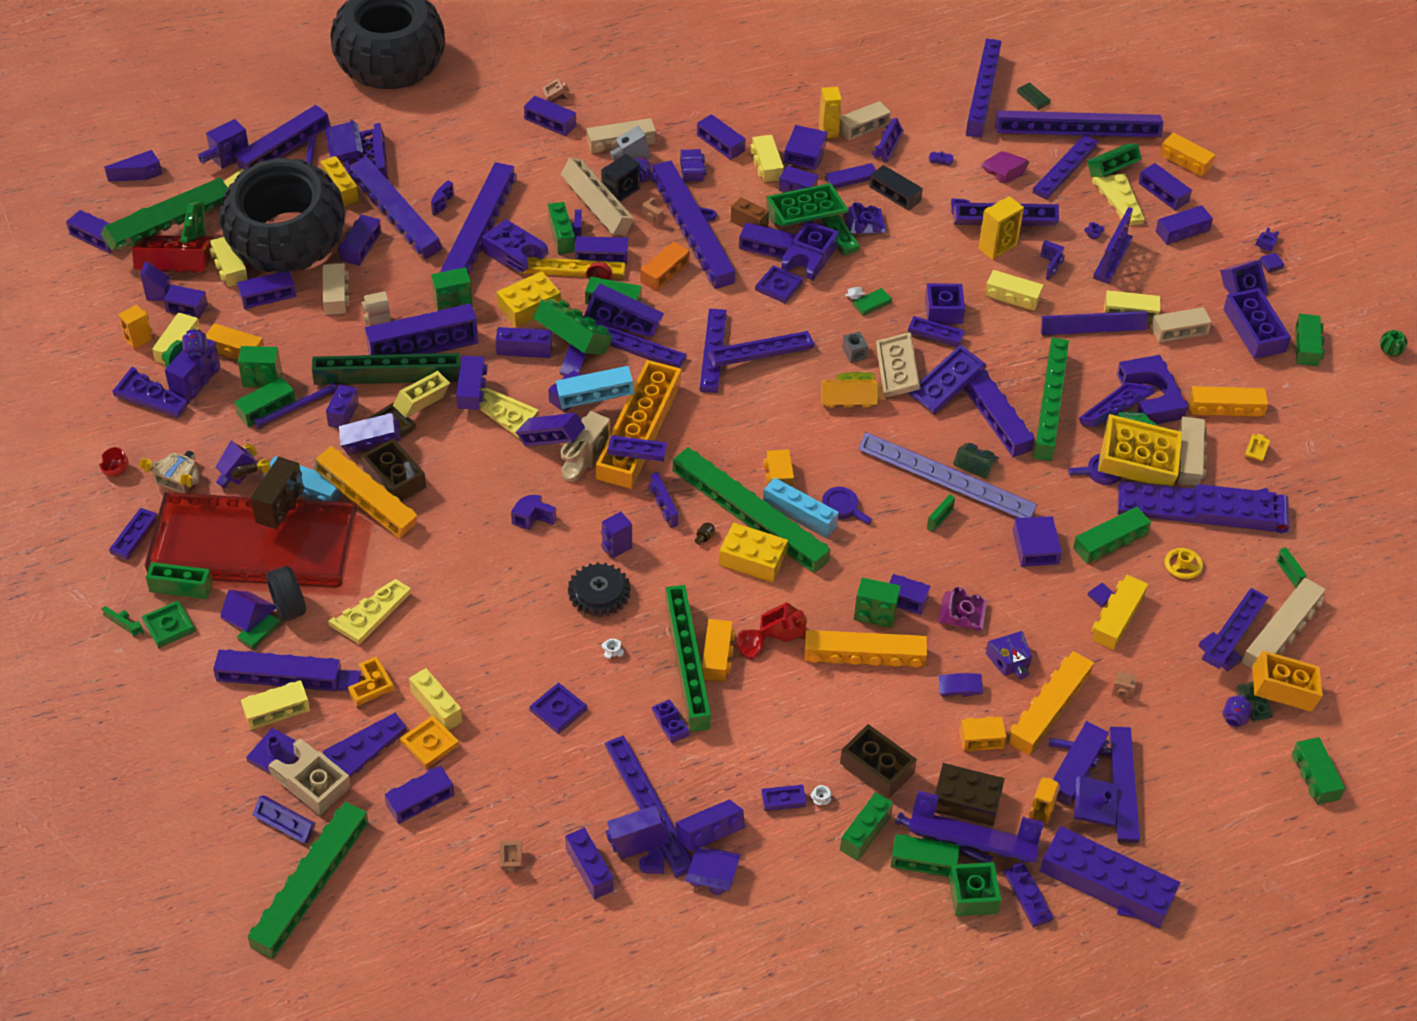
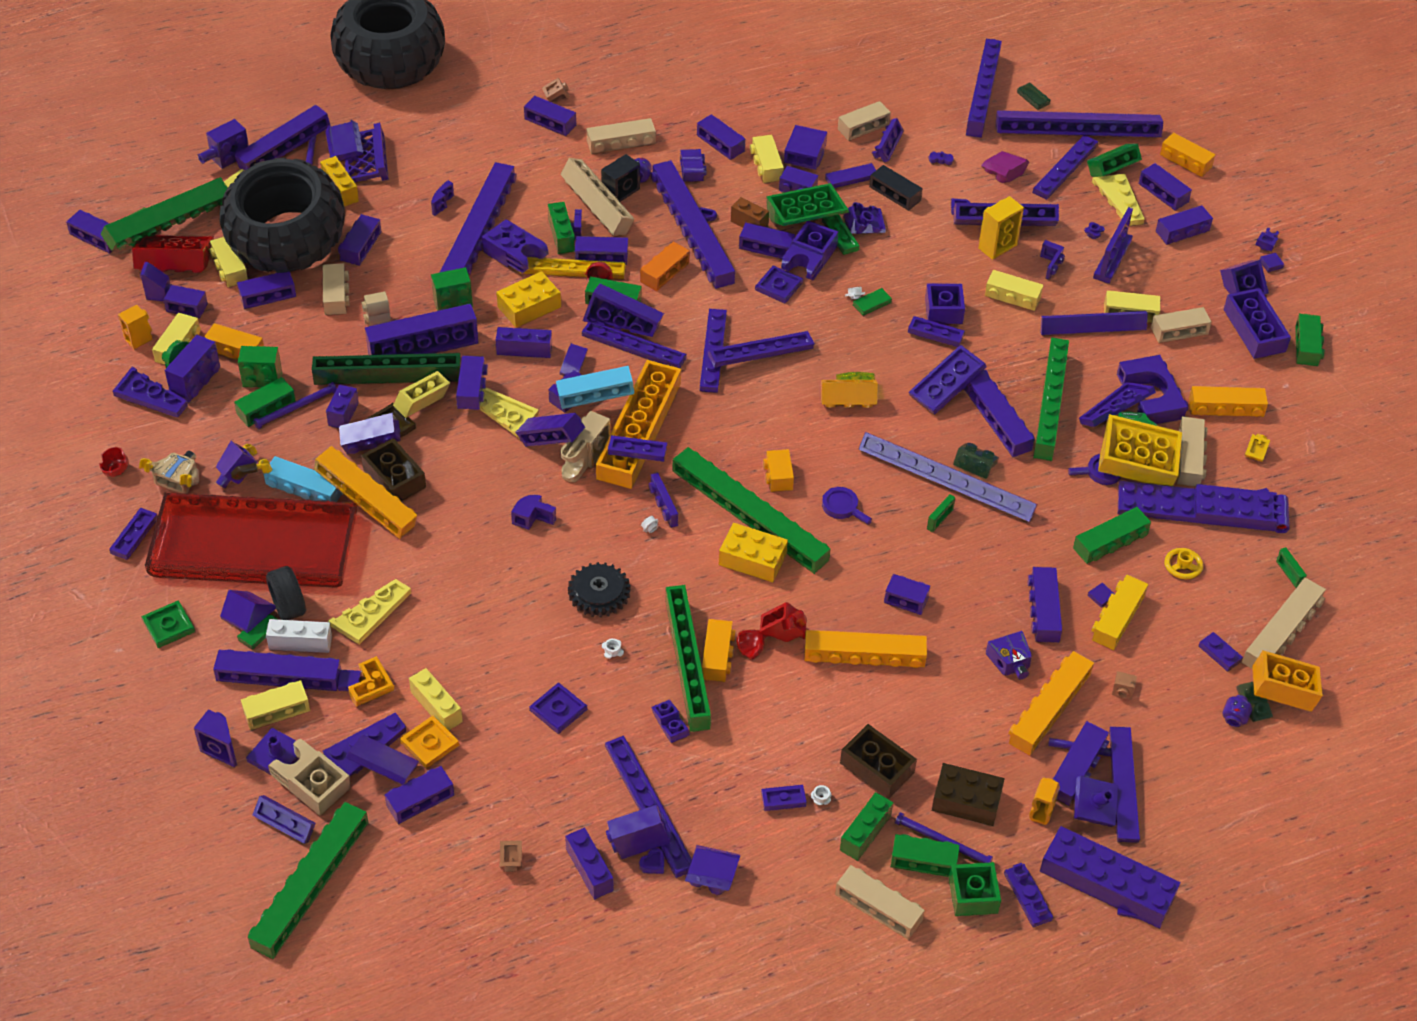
green piece [101,606,144,636] -> none
dark purple slope [104,150,162,181] -> none
green brick [146,562,213,599] -> none
green wing [181,200,206,243] -> none
dark purple head [182,329,208,358] -> none
dark brown brick [251,456,304,530] -> none
dark purple brick [350,156,443,259] -> none
green brick [533,298,613,355] -> none
dark purple brick [601,511,632,558] -> none
light grey torso [610,125,651,161] -> none
nougat bracket [642,197,663,227] -> none
dark purple brick [675,799,745,851] -> none
dark brown cylinder [694,522,715,545] -> none
medium azure brick [763,478,839,539] -> none
yellow brick [819,86,842,139] -> none
dark grey brick [842,332,868,363] -> none
green brick [854,577,901,628] -> none
tan tile [876,332,921,398] -> none
dark purple bracket [909,790,1043,863] -> none
magenta slope [938,587,987,631] -> none
dark purple slope [938,673,983,697] -> none
light orange brick [959,716,1006,752] -> none
dark purple brick [1013,516,1062,567] -> none
dark purple plate [1202,588,1268,669] -> none
green brick [1292,737,1345,805] -> none
green piece [1380,330,1408,357] -> none
none -> dark purple slope [194,709,237,768]
none -> white brick [266,619,332,653]
none -> dark purple tile [346,735,419,785]
none -> white plate [641,516,659,533]
none -> tan brick [835,865,925,940]
none -> dark purple brick [1027,567,1062,643]

